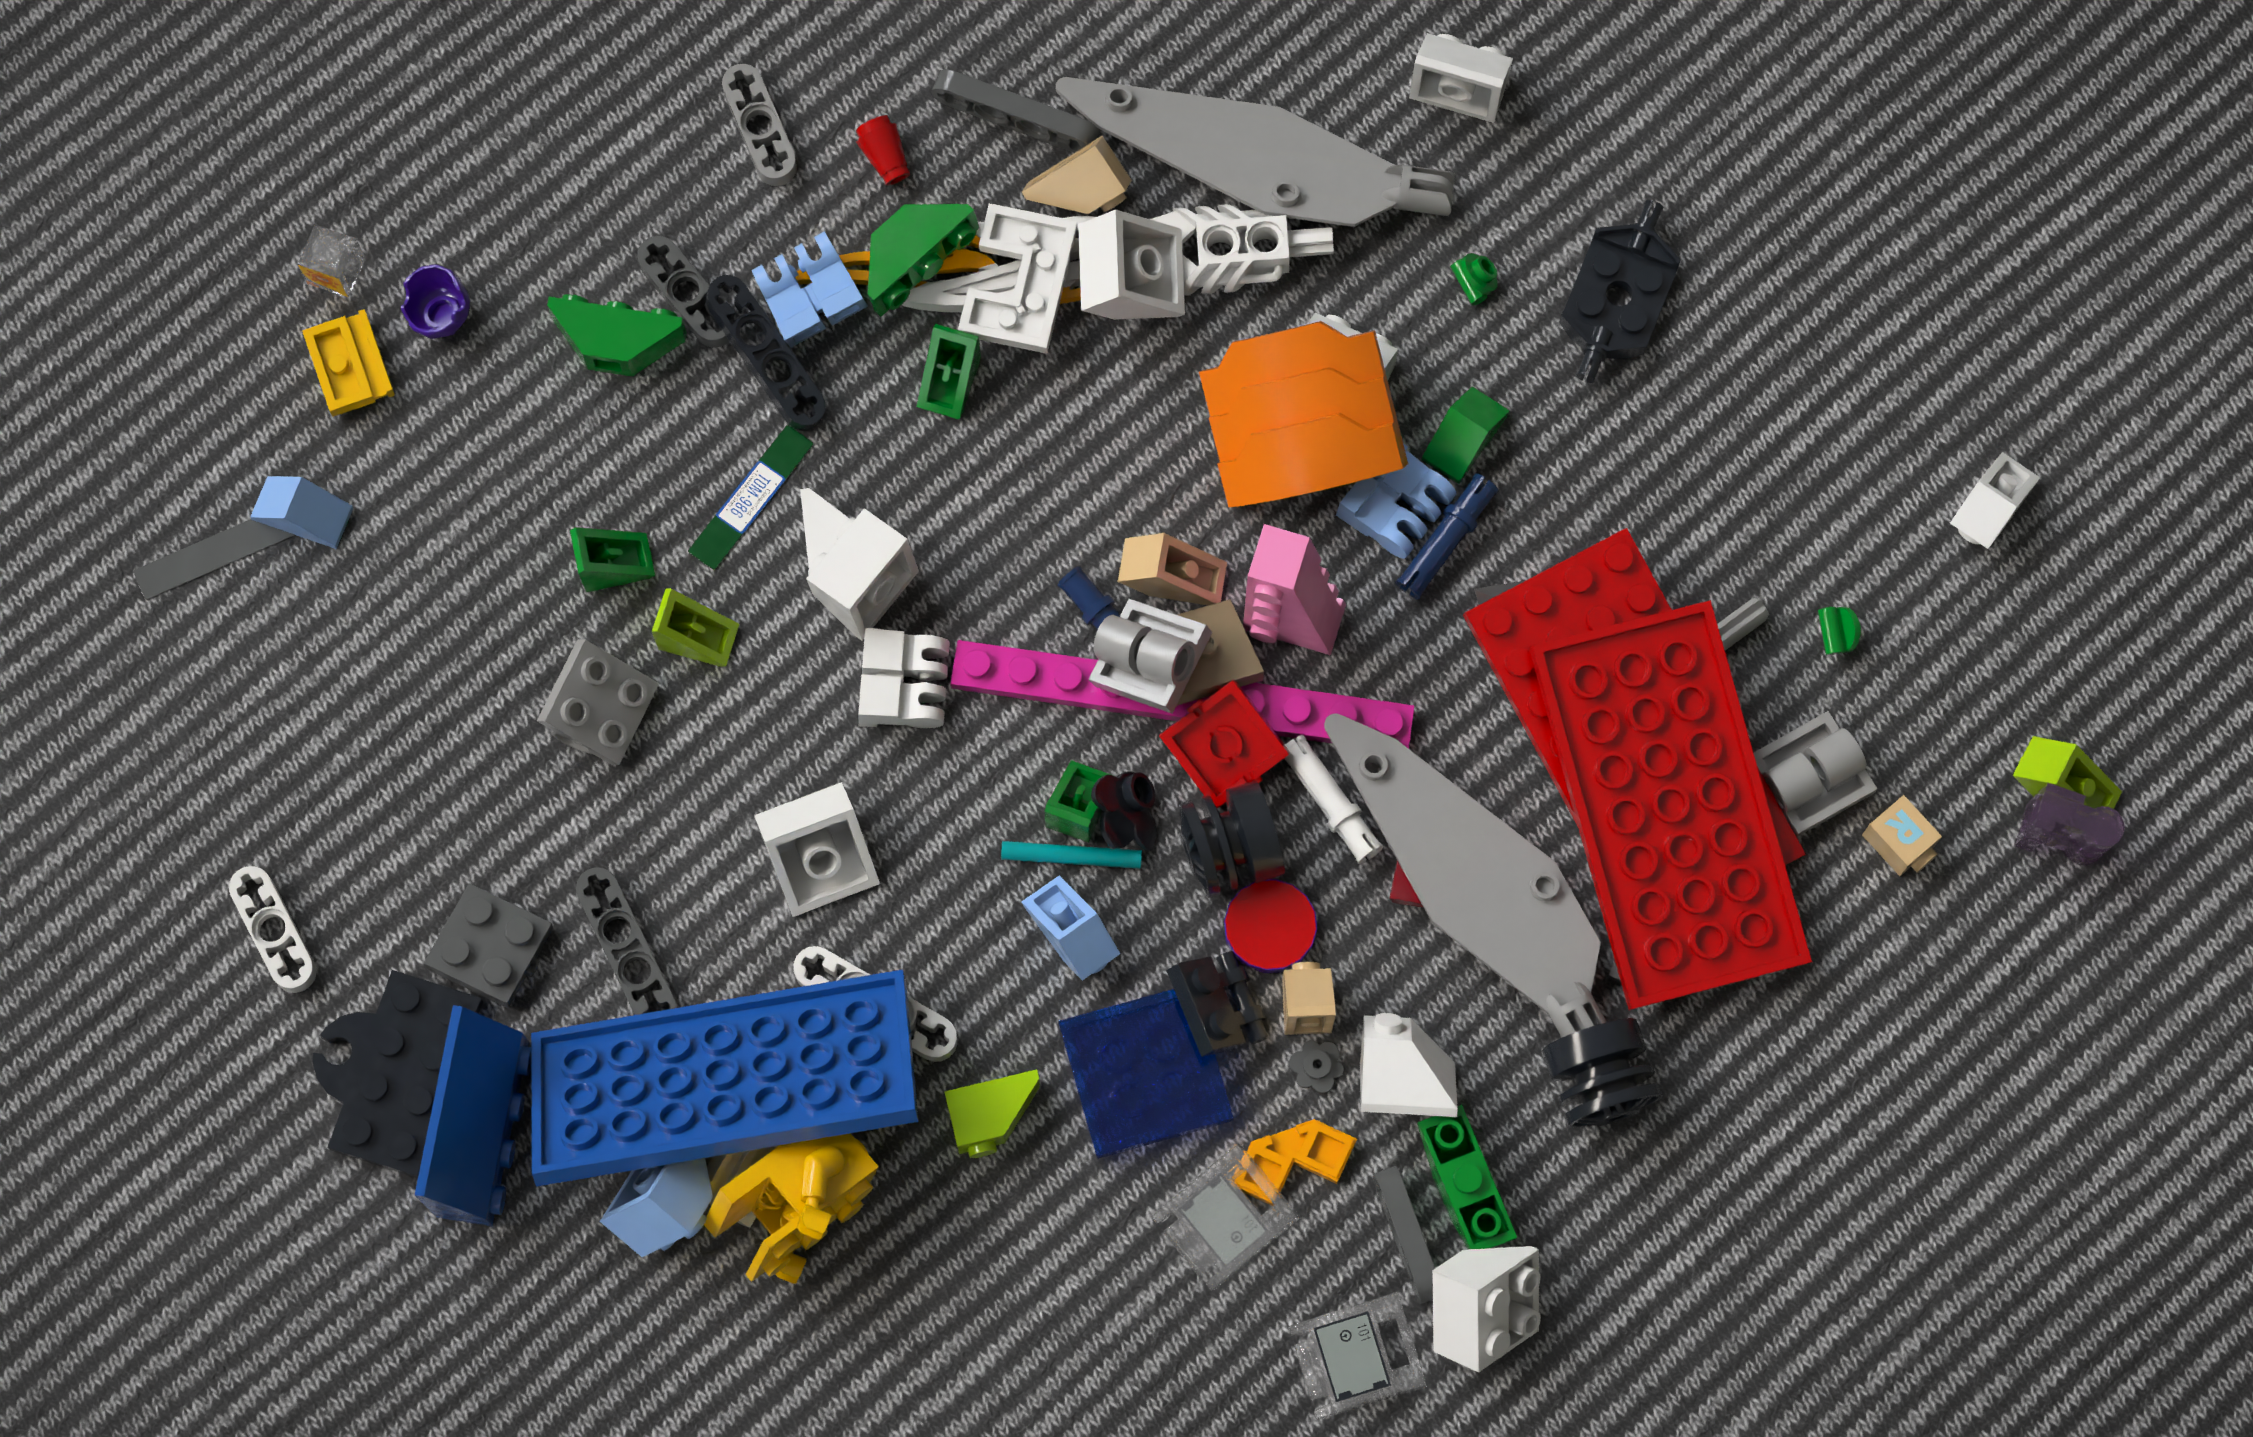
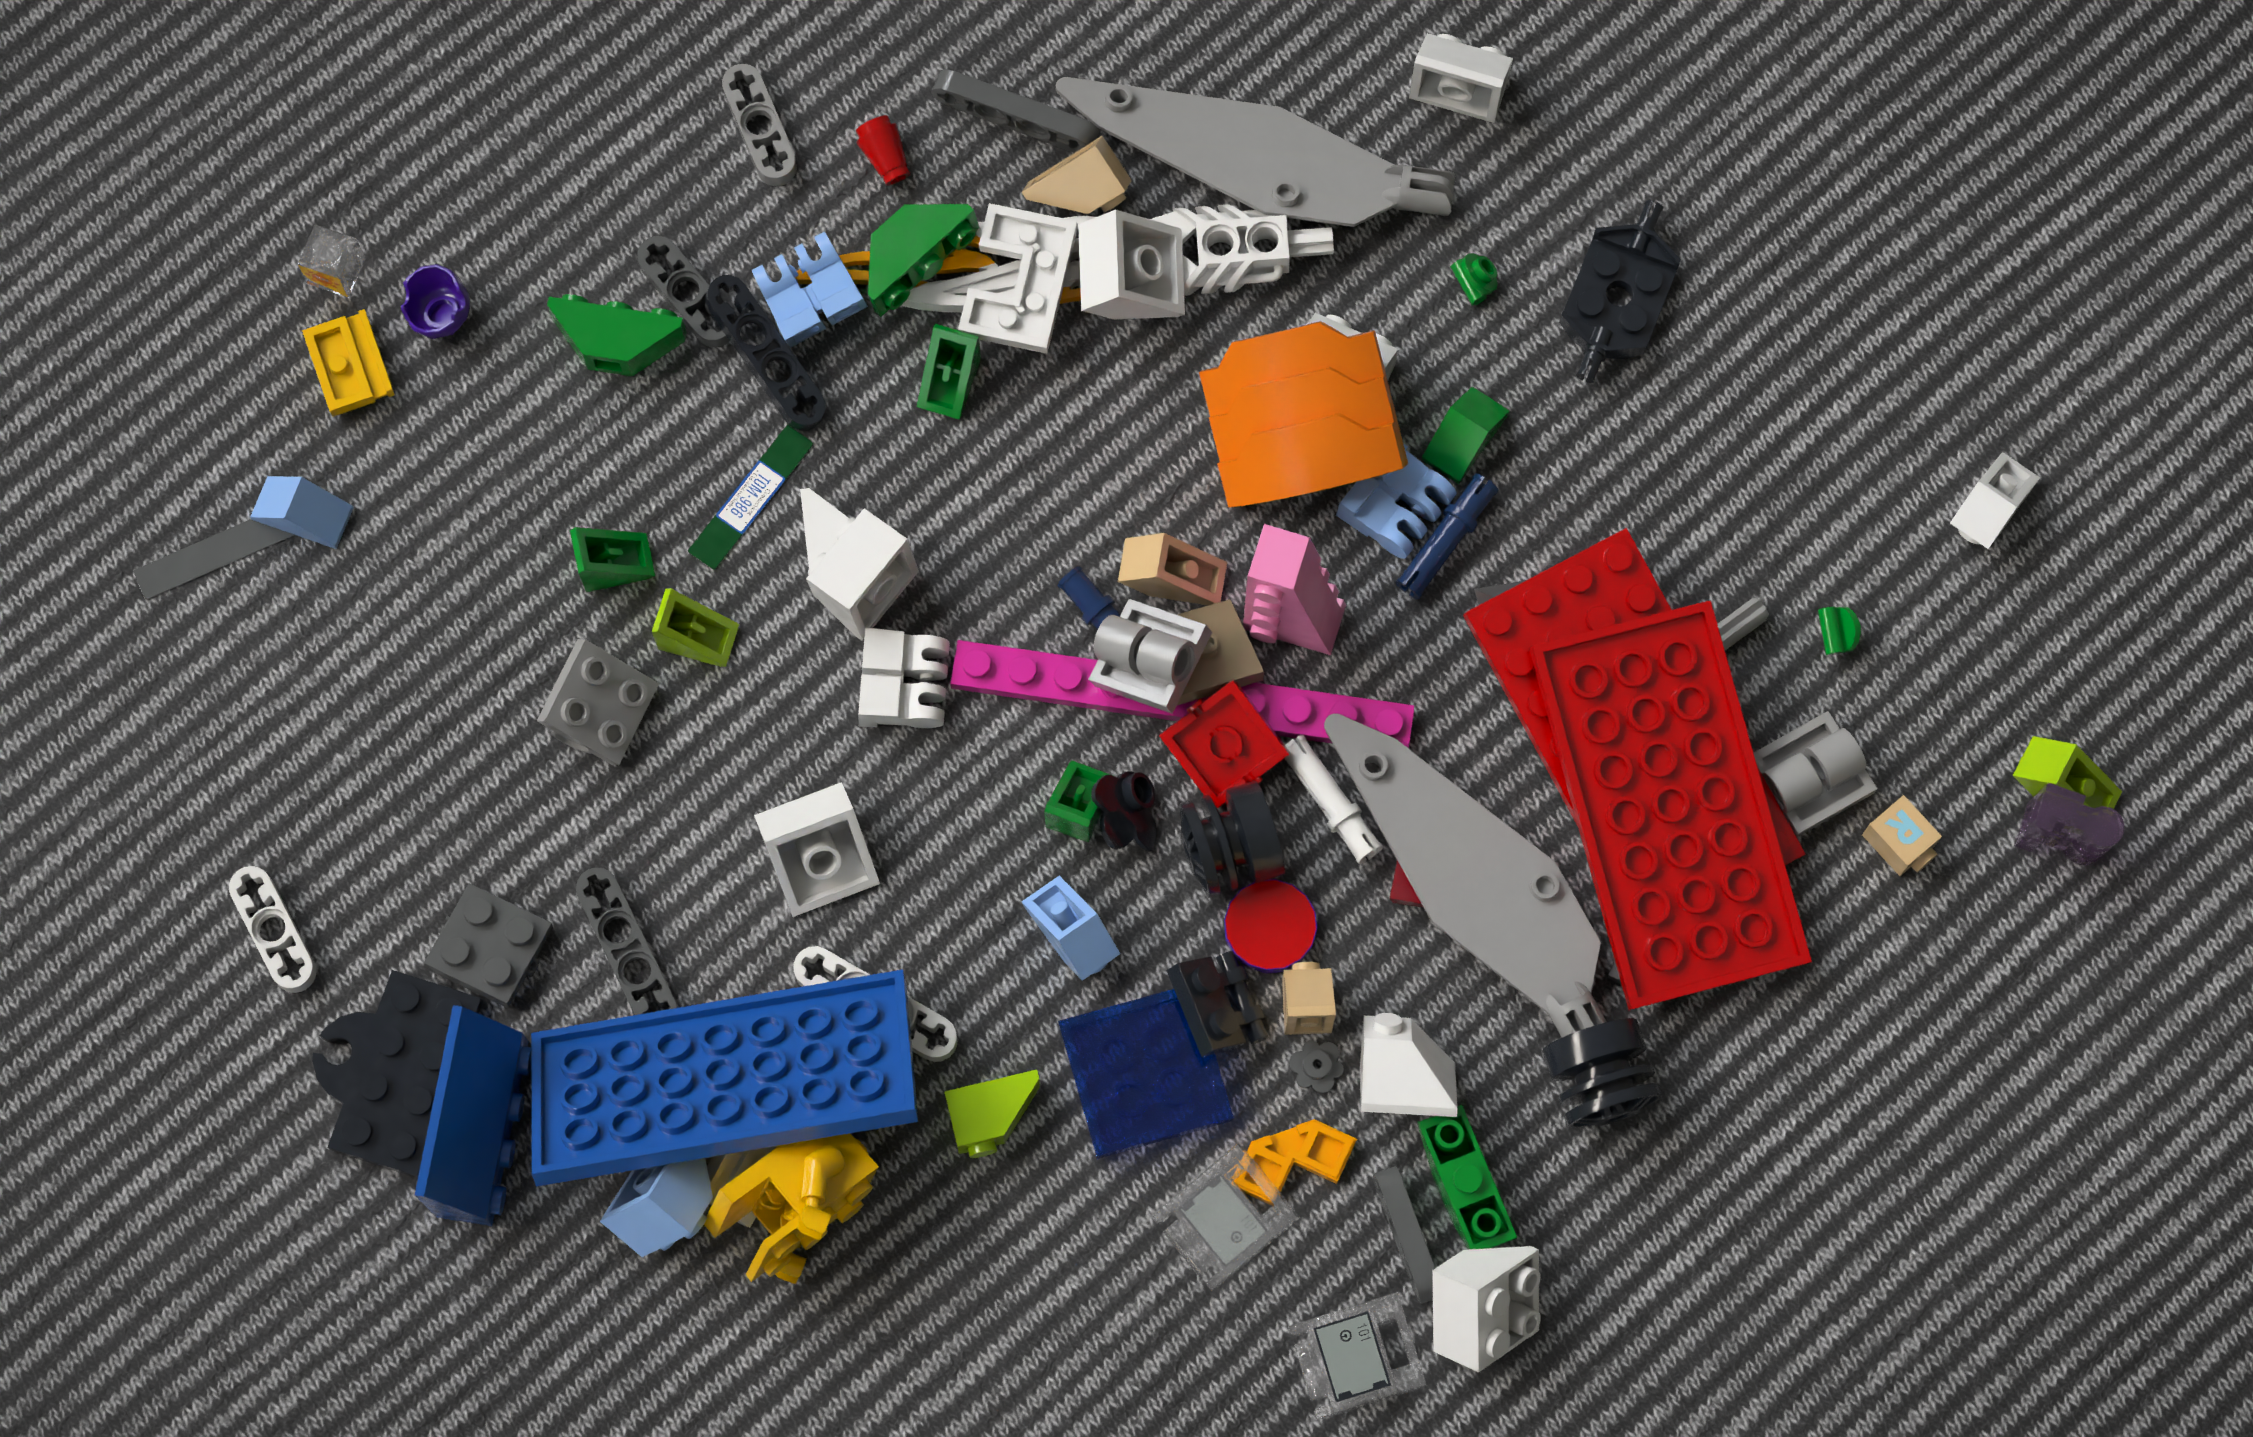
teal bar [1001,841,1142,869] -> none

